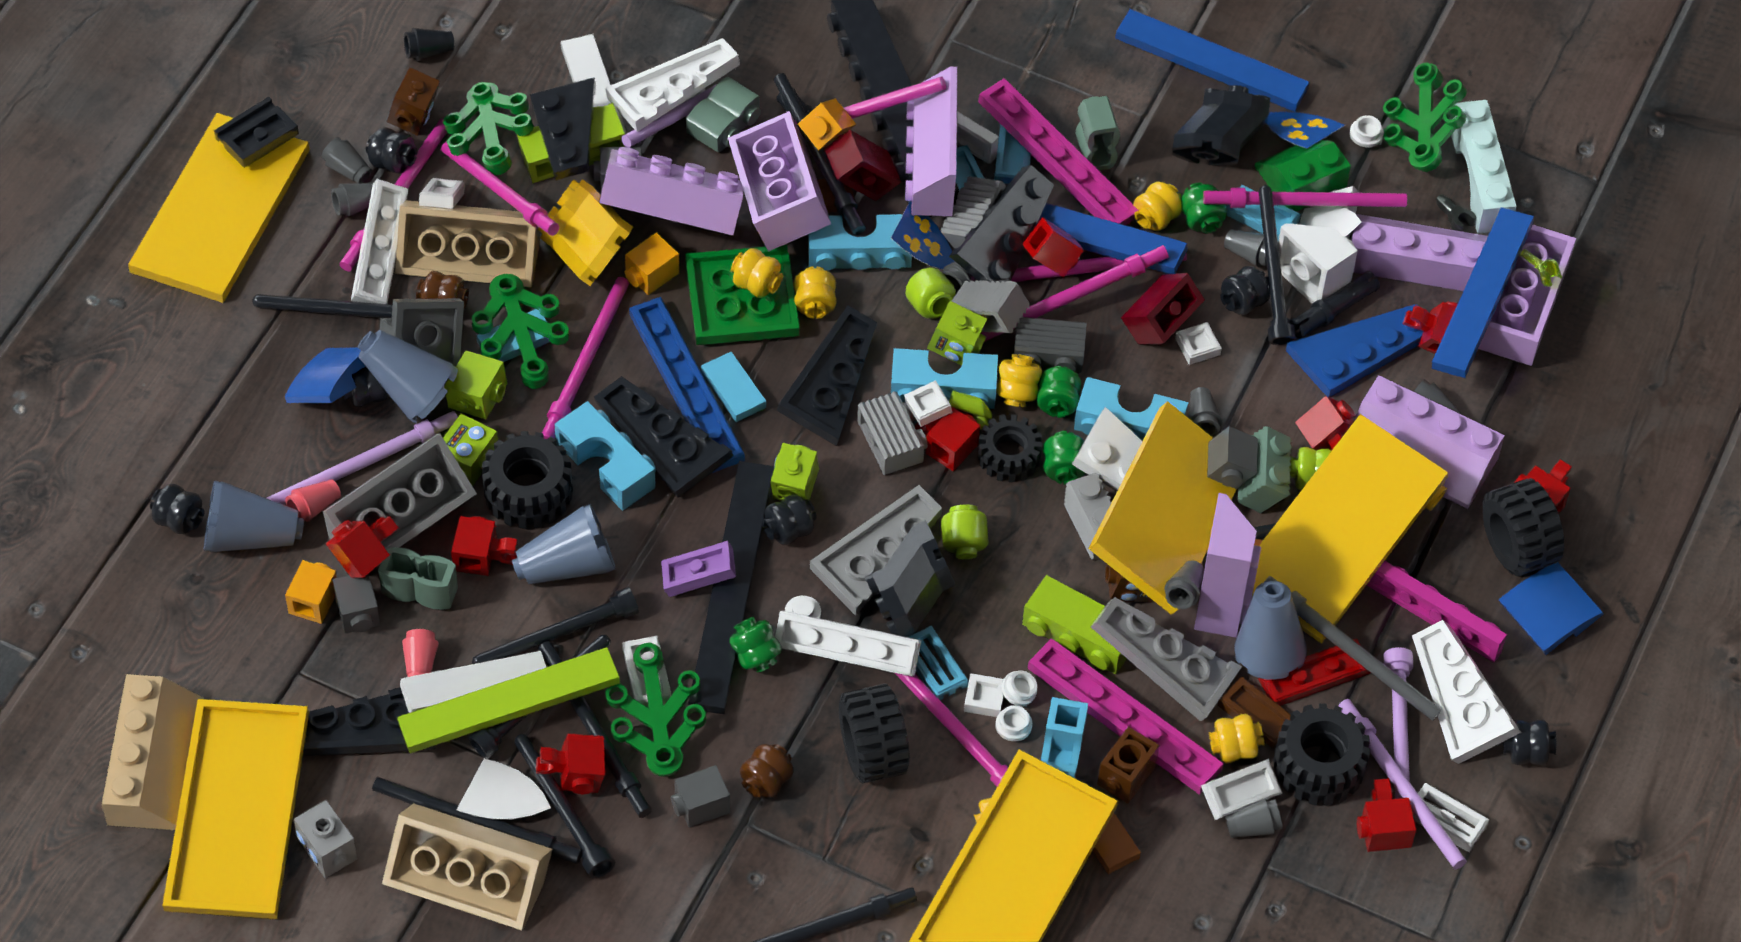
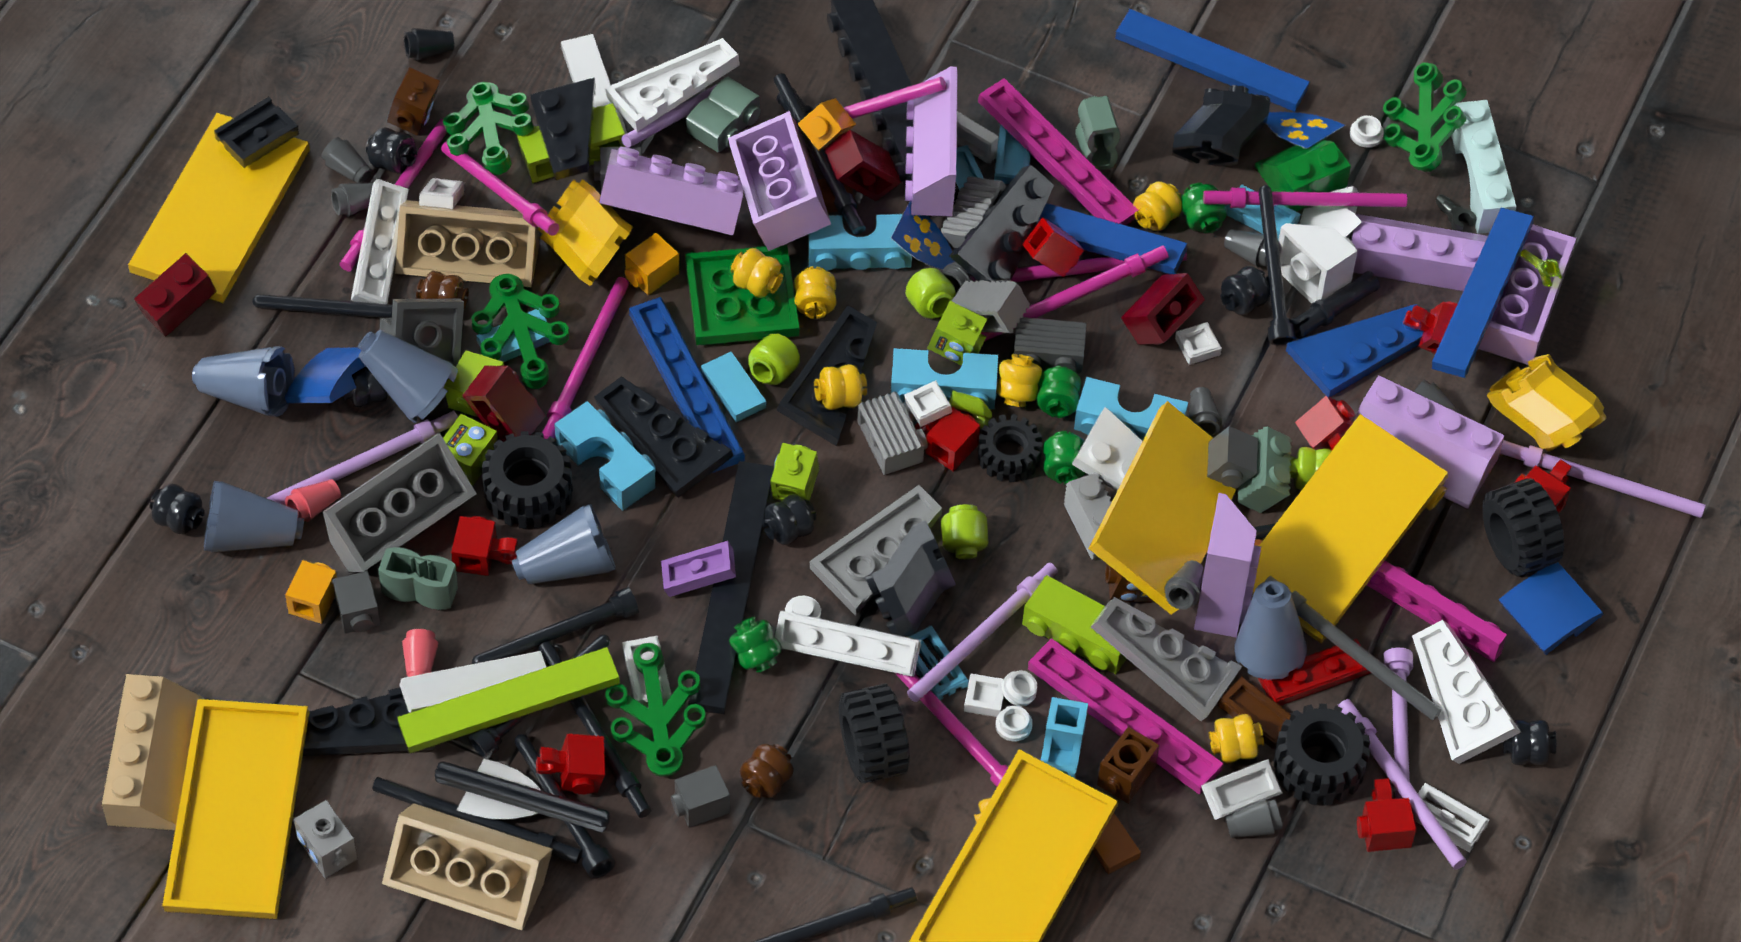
red brick [326,516,399,578] -> none
none -> dark red brick [134,253,217,337]
none -> sand blue cone [192,346,294,417]
none -> black axle [434,761,610,832]
none -> dark red brick [462,365,546,442]
none -> lime head [748,334,800,385]
none -> yellow piece [814,364,867,410]
none -> lavender bar [907,563,1058,702]
none -> yellow brick [1487,354,1606,452]
none -> lavender bar [1500,440,1705,518]

